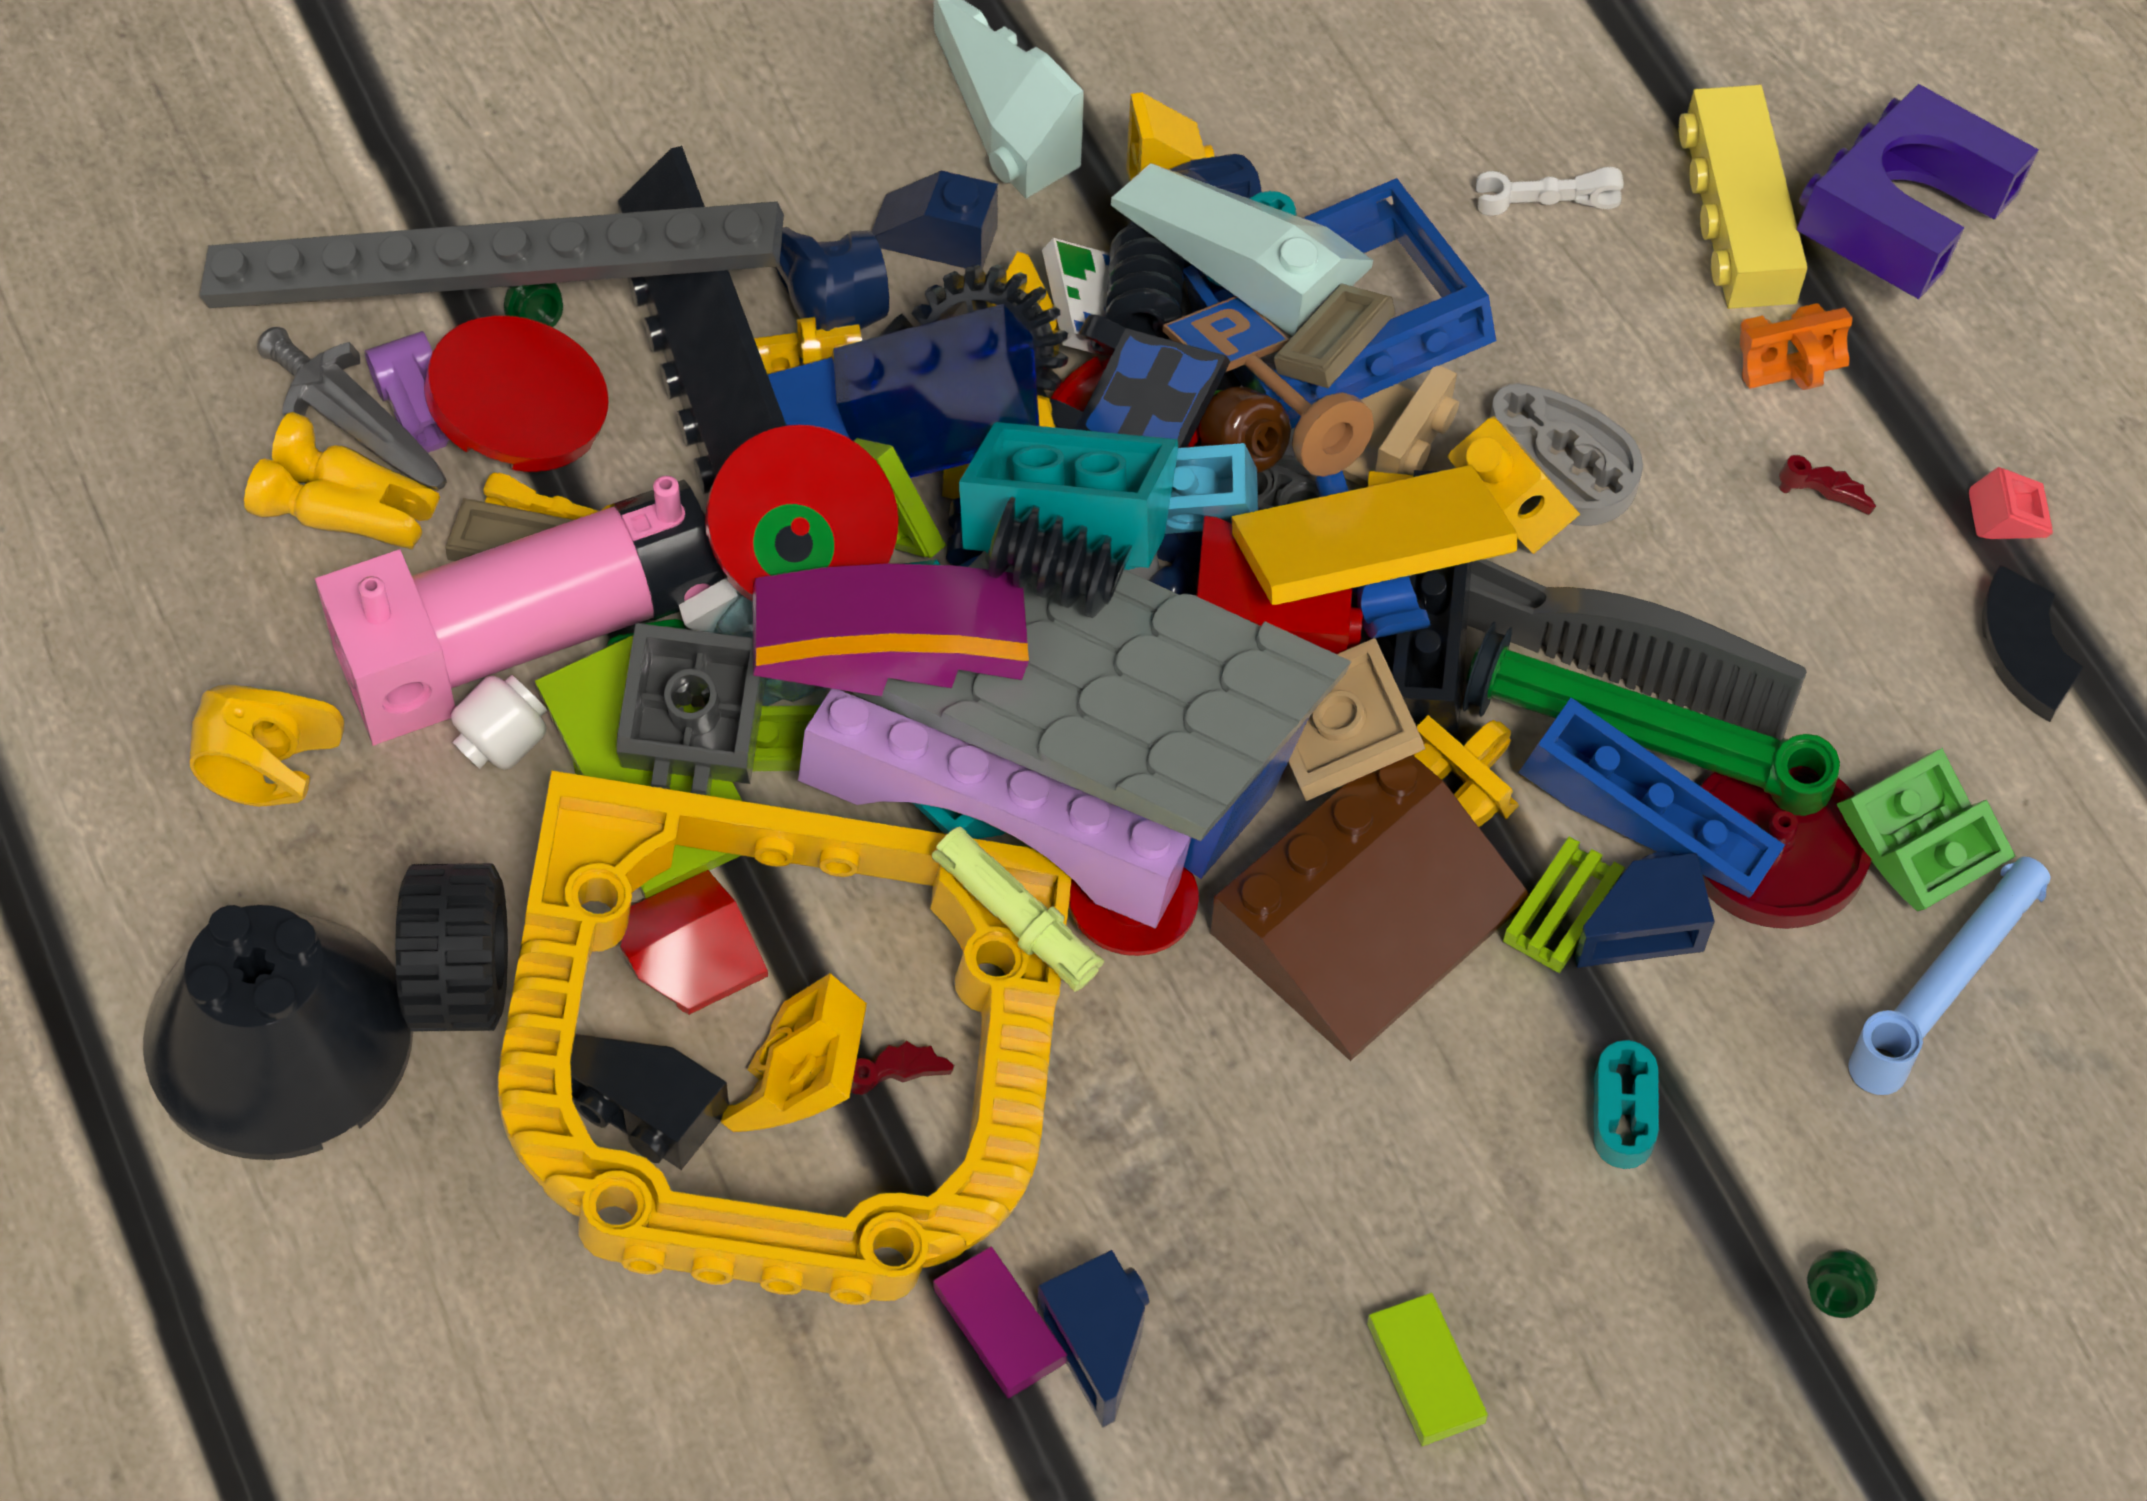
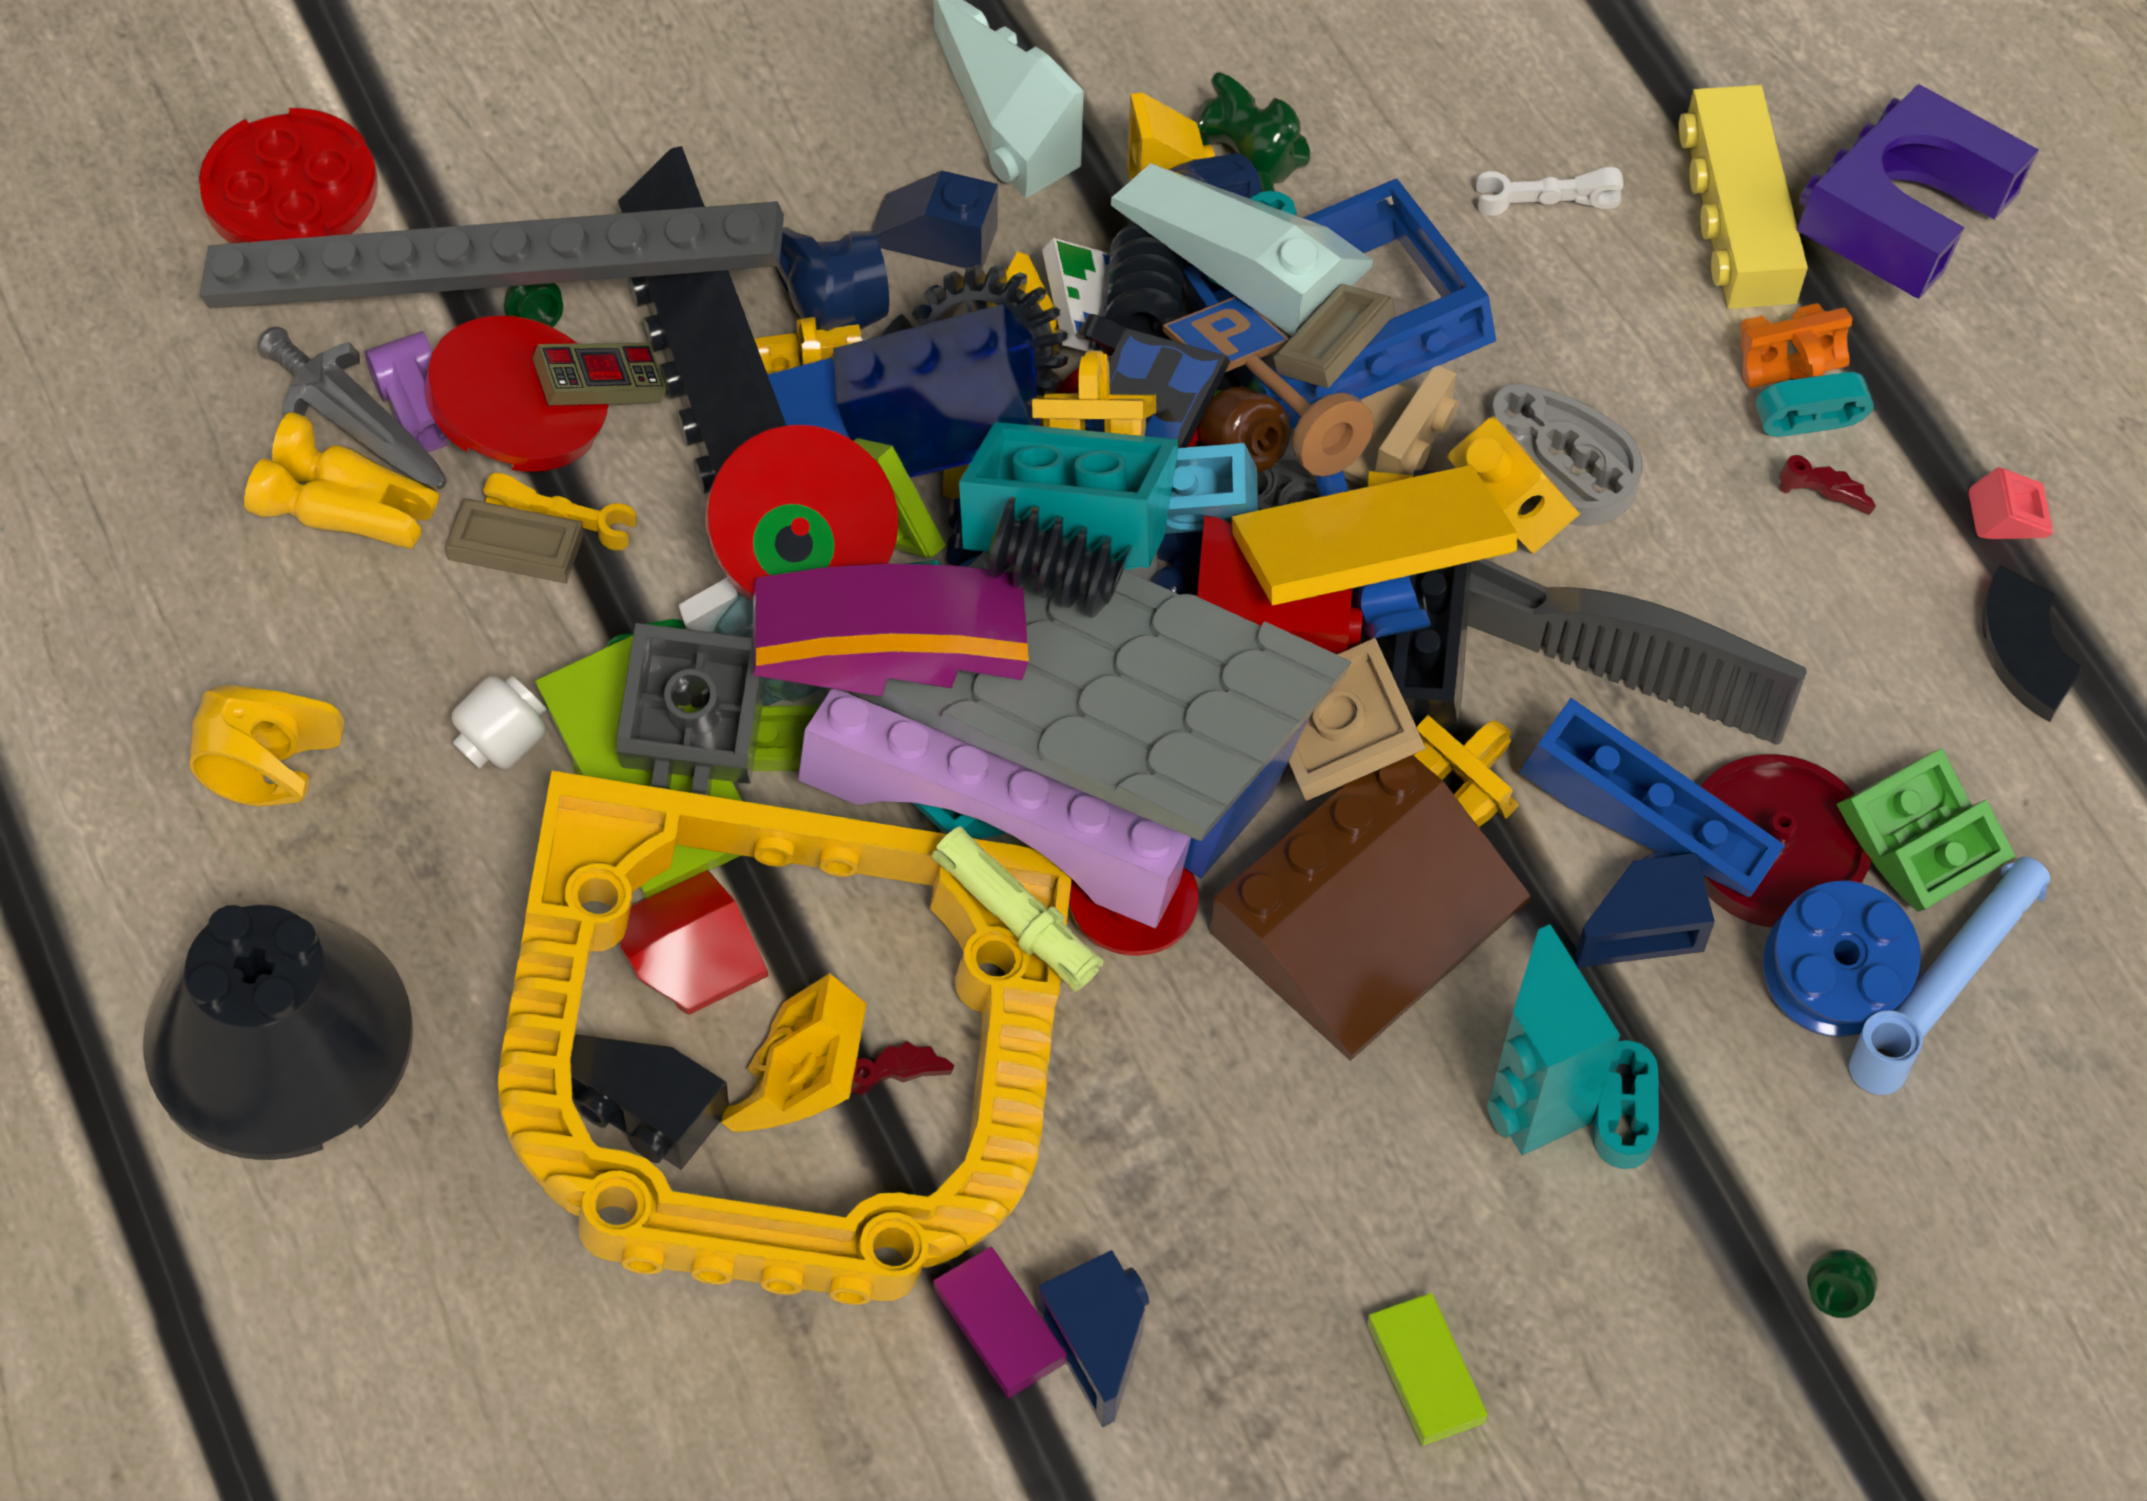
bright pink piece [314,475,724,746] -> none
black tyre [395,863,508,1032] -> none
green piece [1463,622,1840,816] -> none
lime tile [1503,836,1625,974] -> none
none -> red tile [199,108,378,244]
none -> tile [532,343,667,405]
none -> yellow hips [1032,351,1156,436]
none -> dark green animal [1197,72,1311,192]
none -> teal slope [1487,924,1620,1155]
none -> teal beam [1755,372,1874,437]
none -> blue wheel [1762,881,1921,1037]

